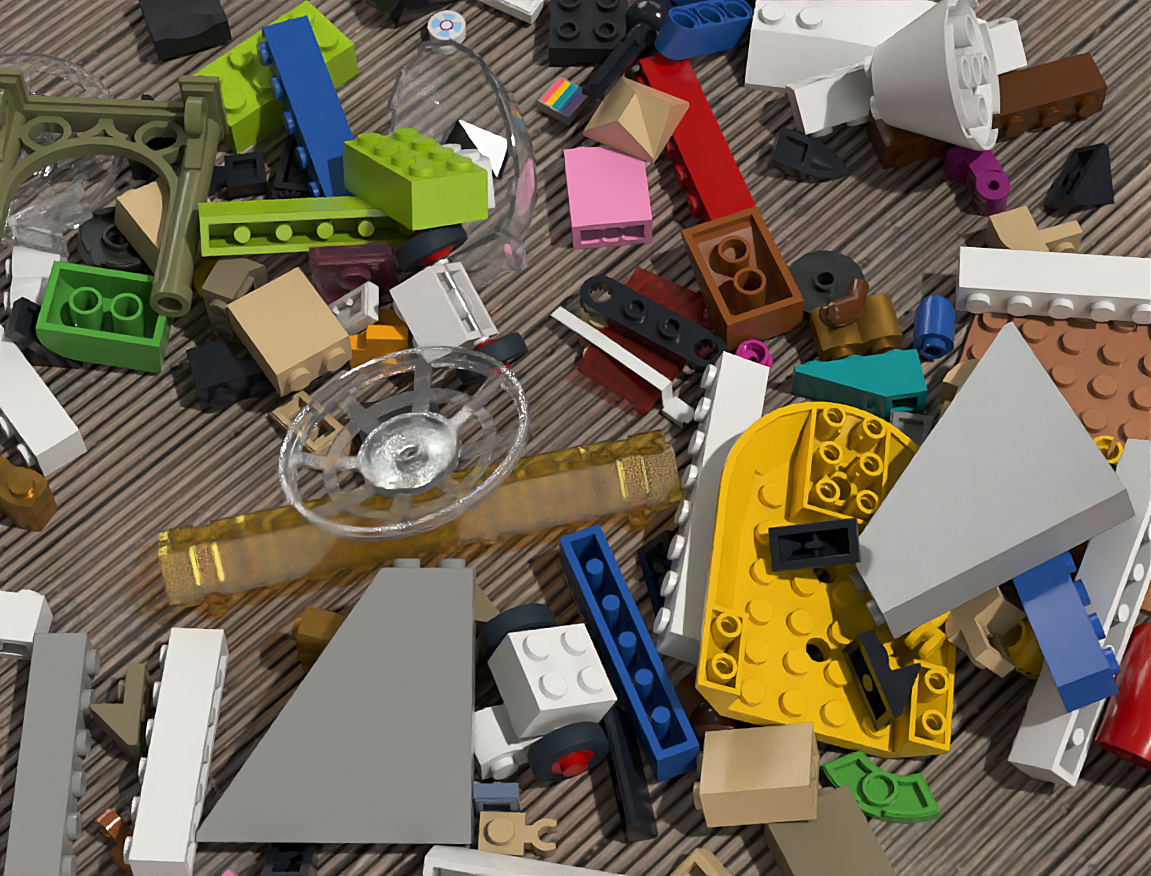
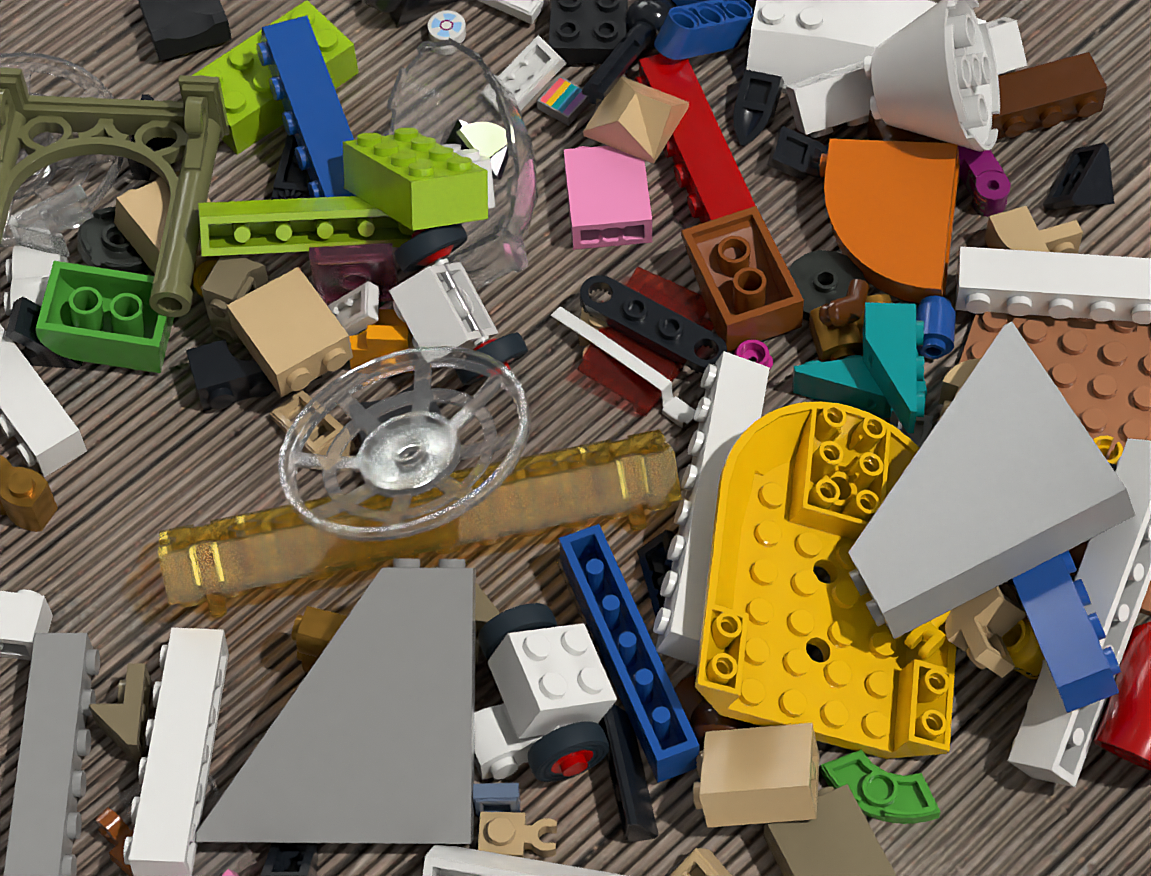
black plate [209,151,268,197] -> none
black slope [768,518,861,573] -> none
black slope [842,630,921,732] -> none
none -> yellowish green tile [456,122,514,157]
none -> white plate [484,35,567,118]
none -> black plate [733,69,784,147]
none -> orange brick [820,139,960,304]
none -> teal slope [863,302,925,434]

